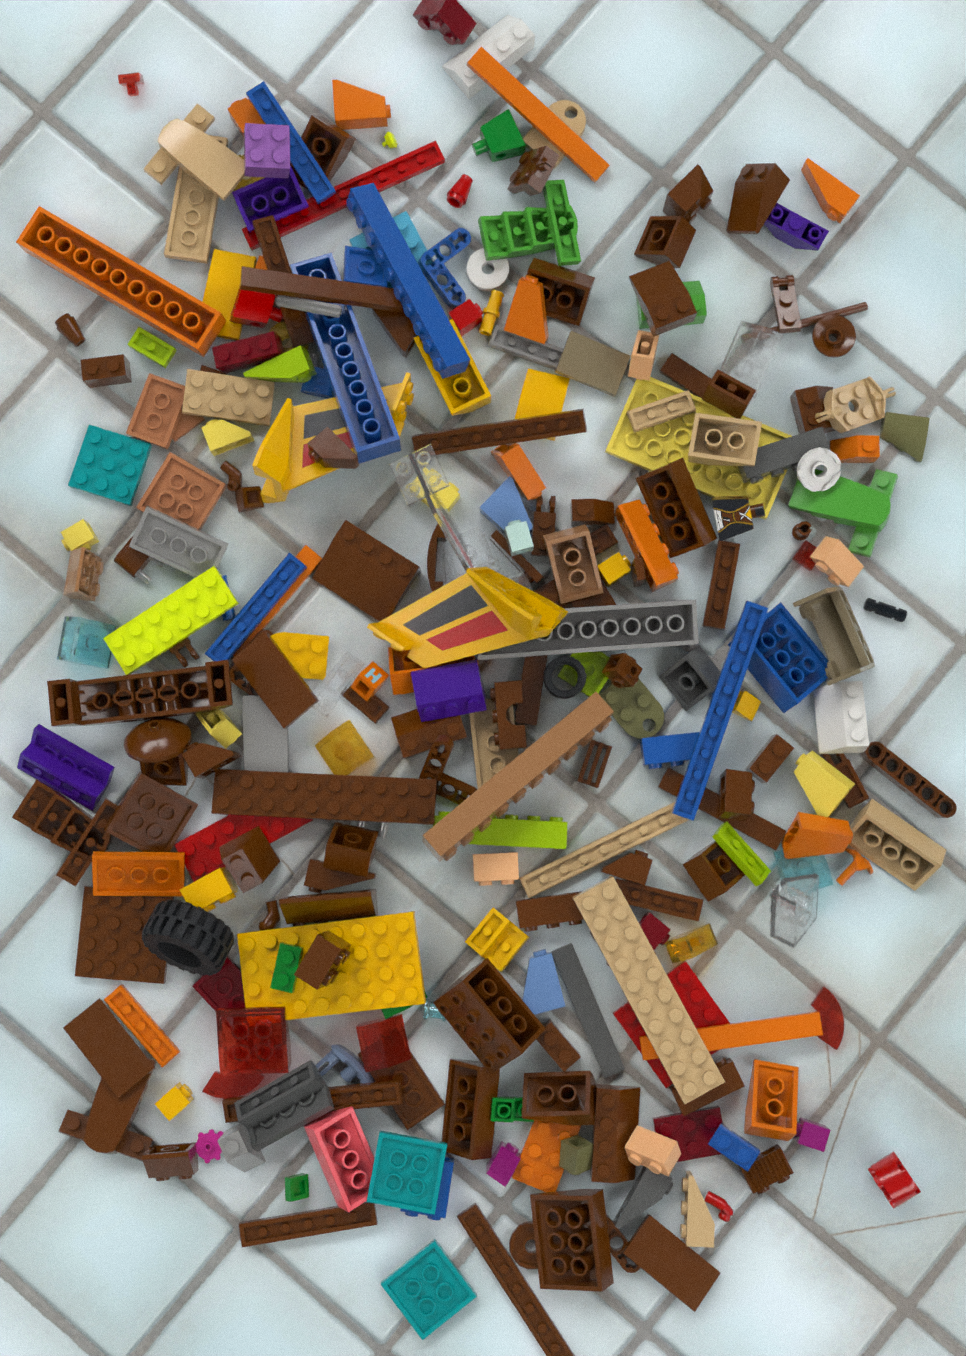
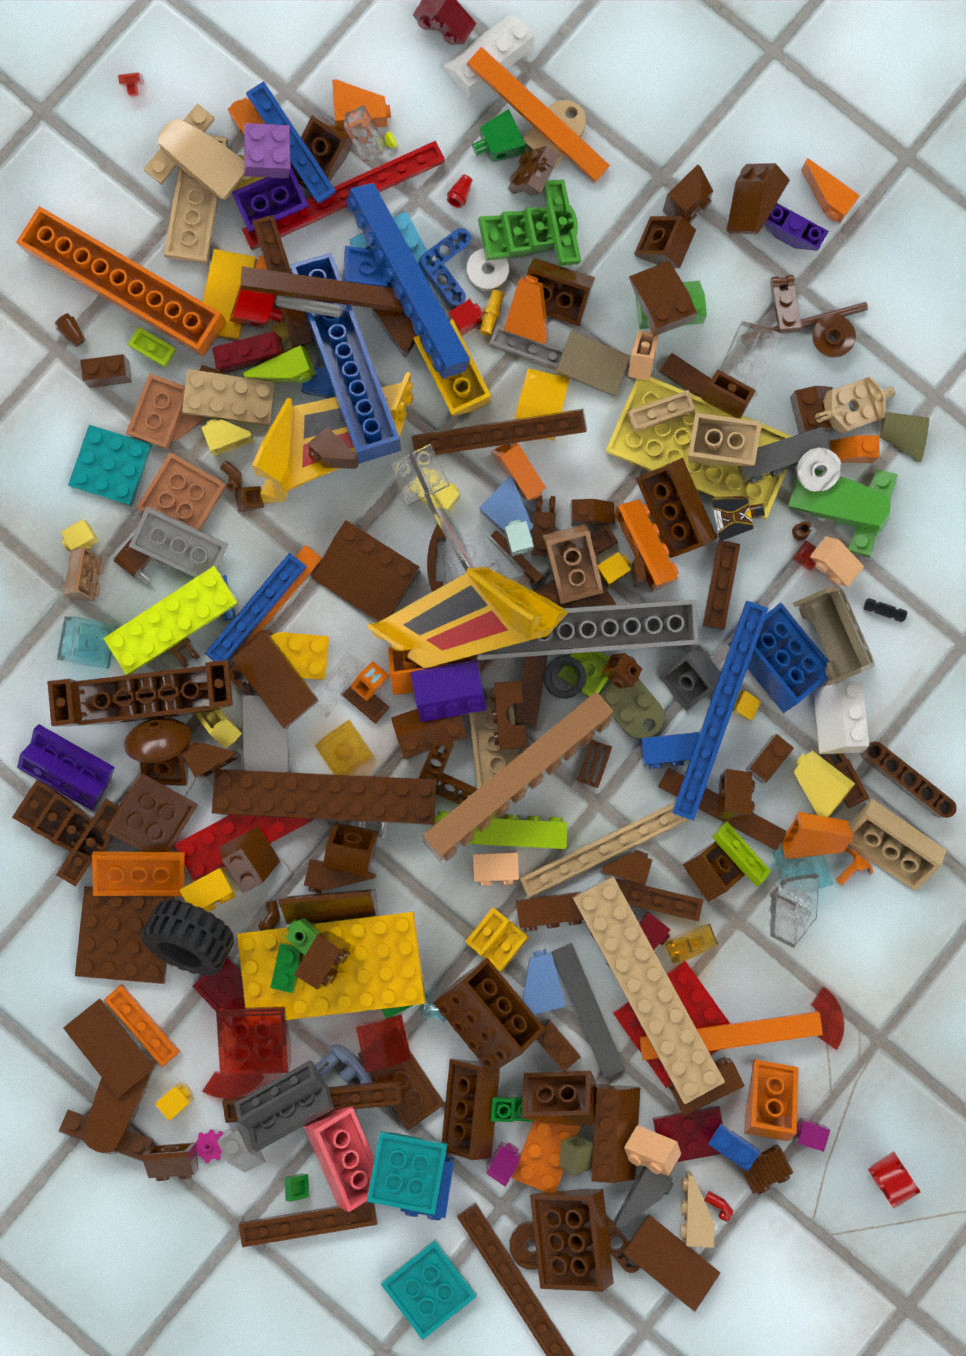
none -> bright green brick [284,918,321,955]
none -> clear brick [344,105,385,163]

